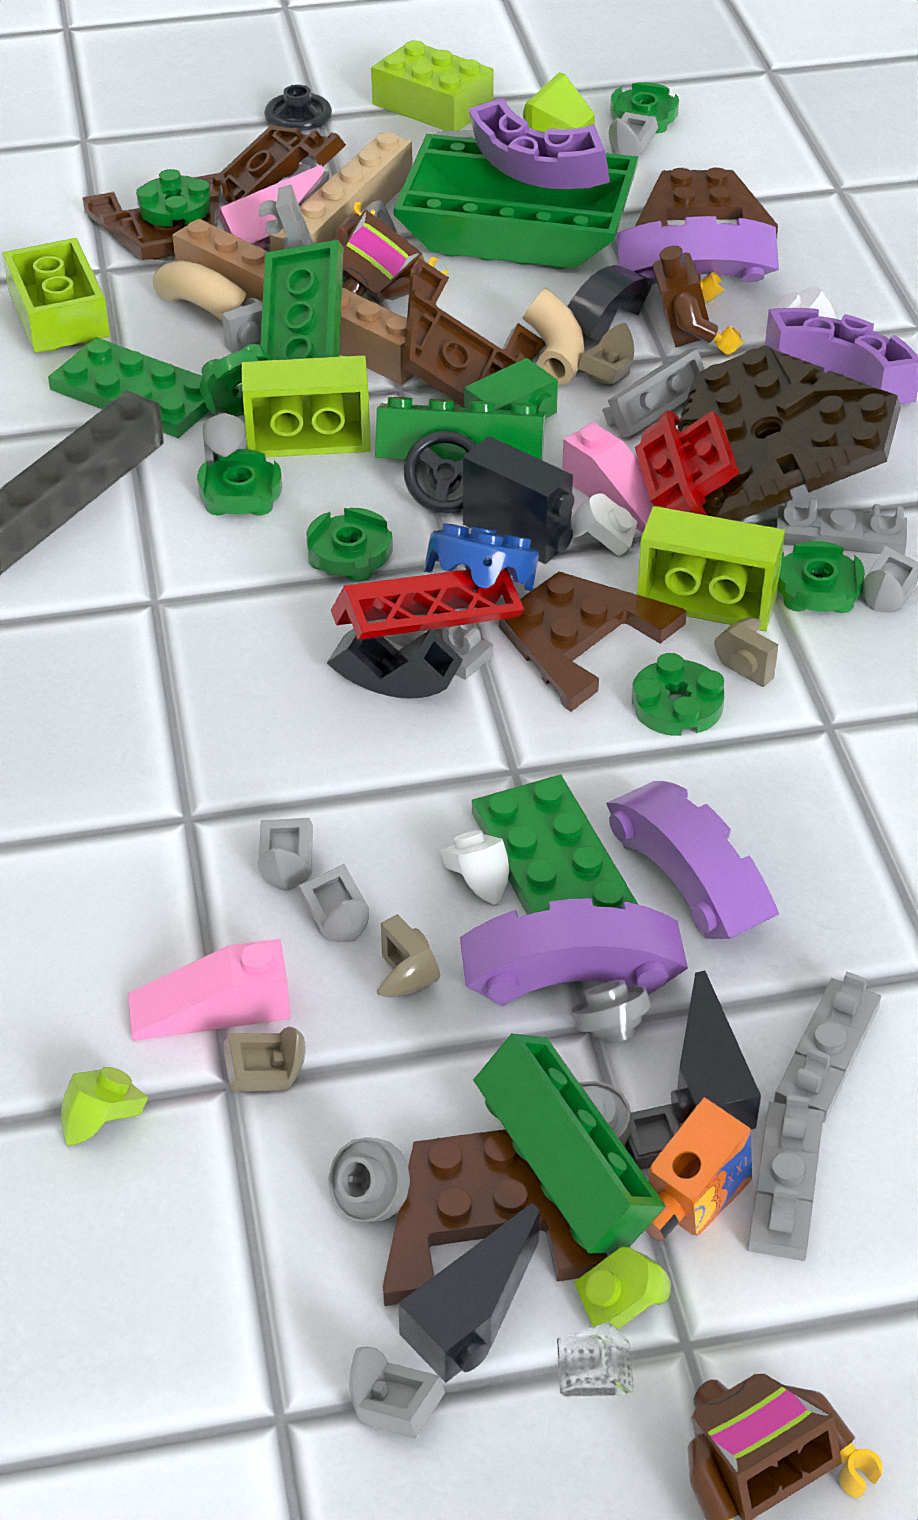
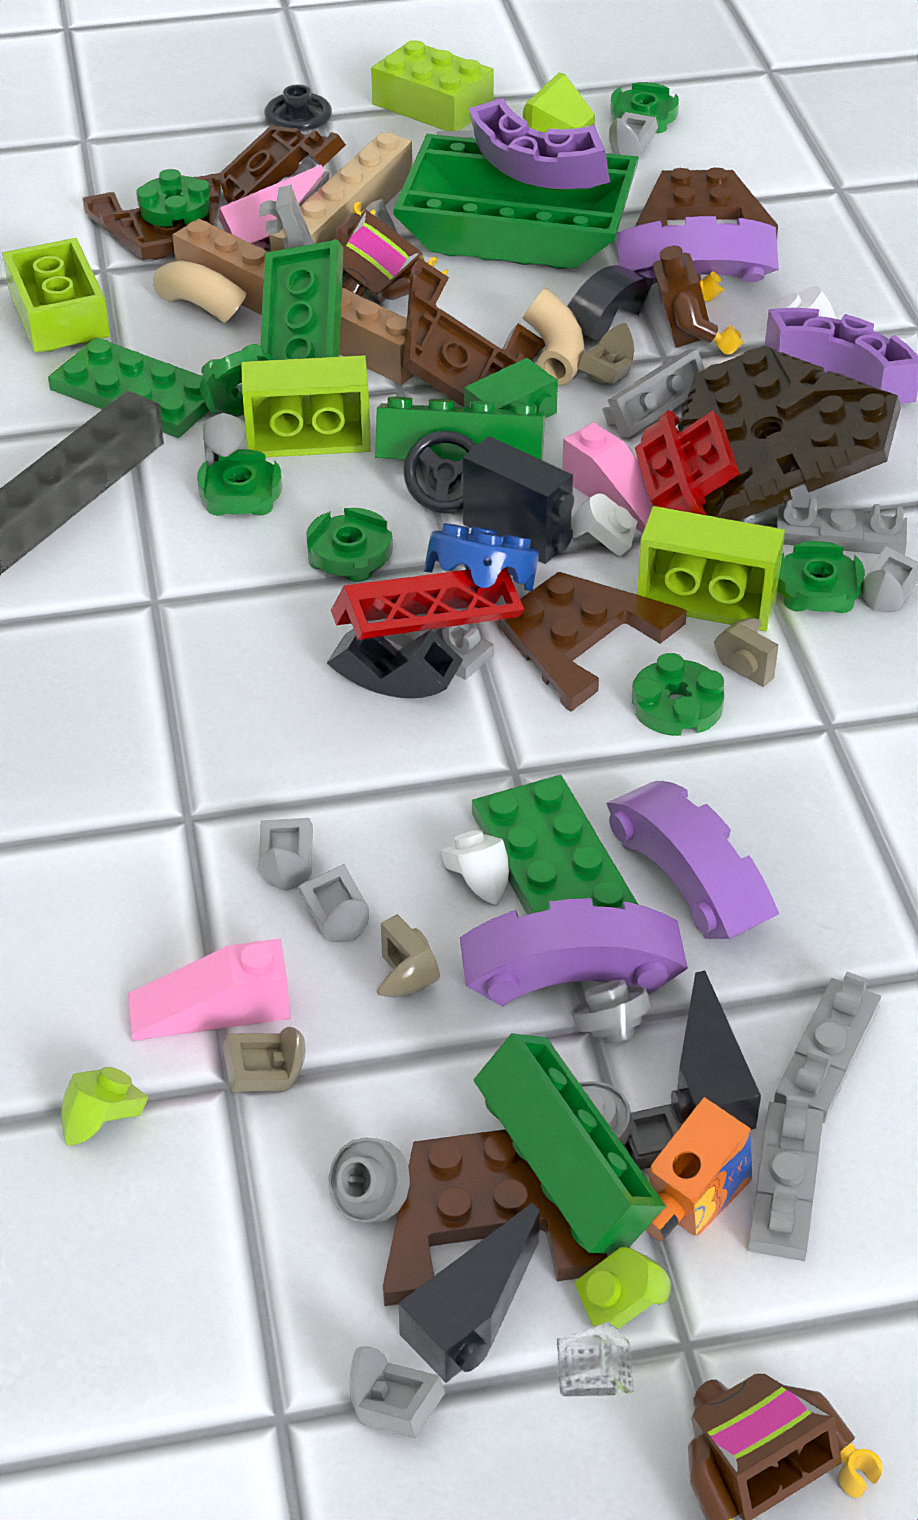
light grey plate [222,298,263,353] -> none

